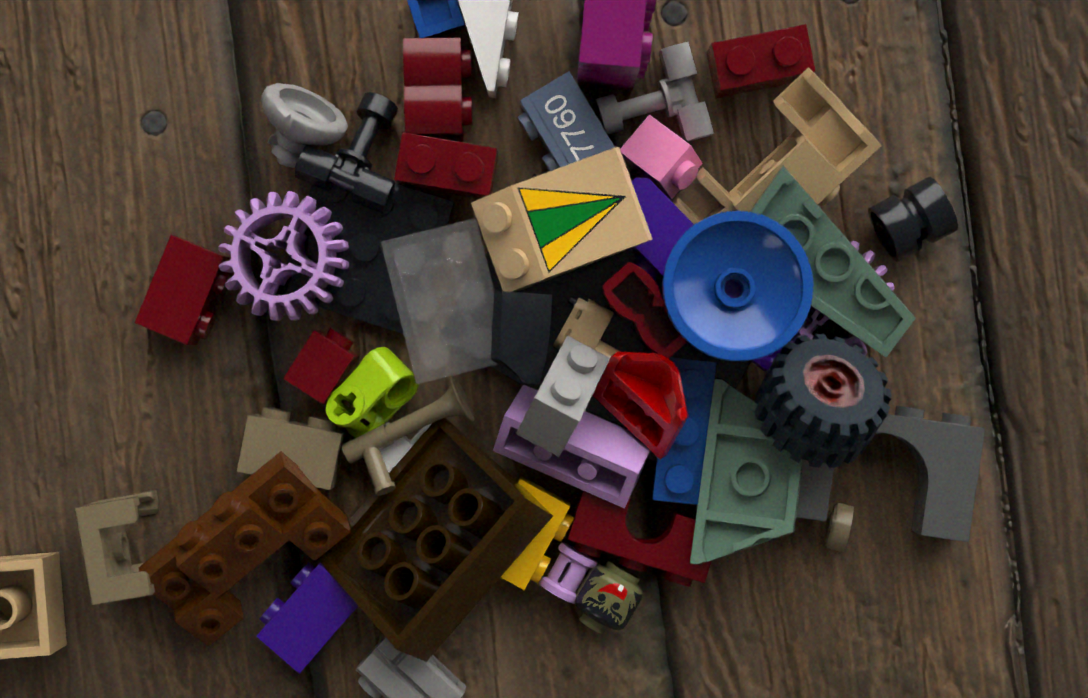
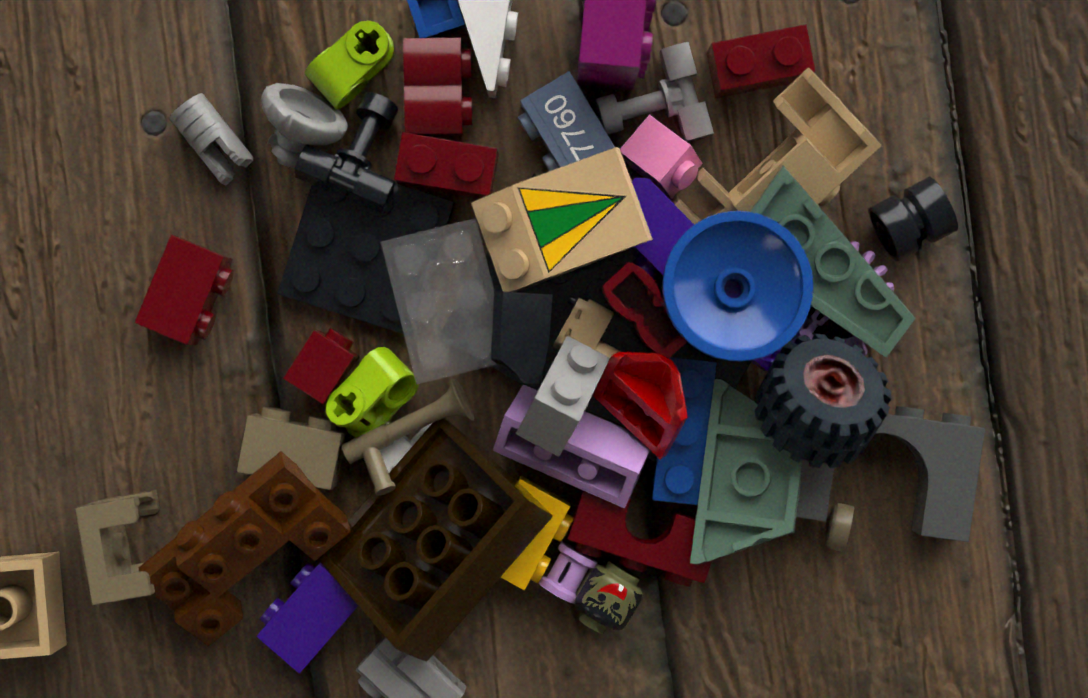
lavender gear [219,191,349,321] -> none
none -> light grey hinge [169,93,253,186]
none -> lime piece [304,20,395,109]

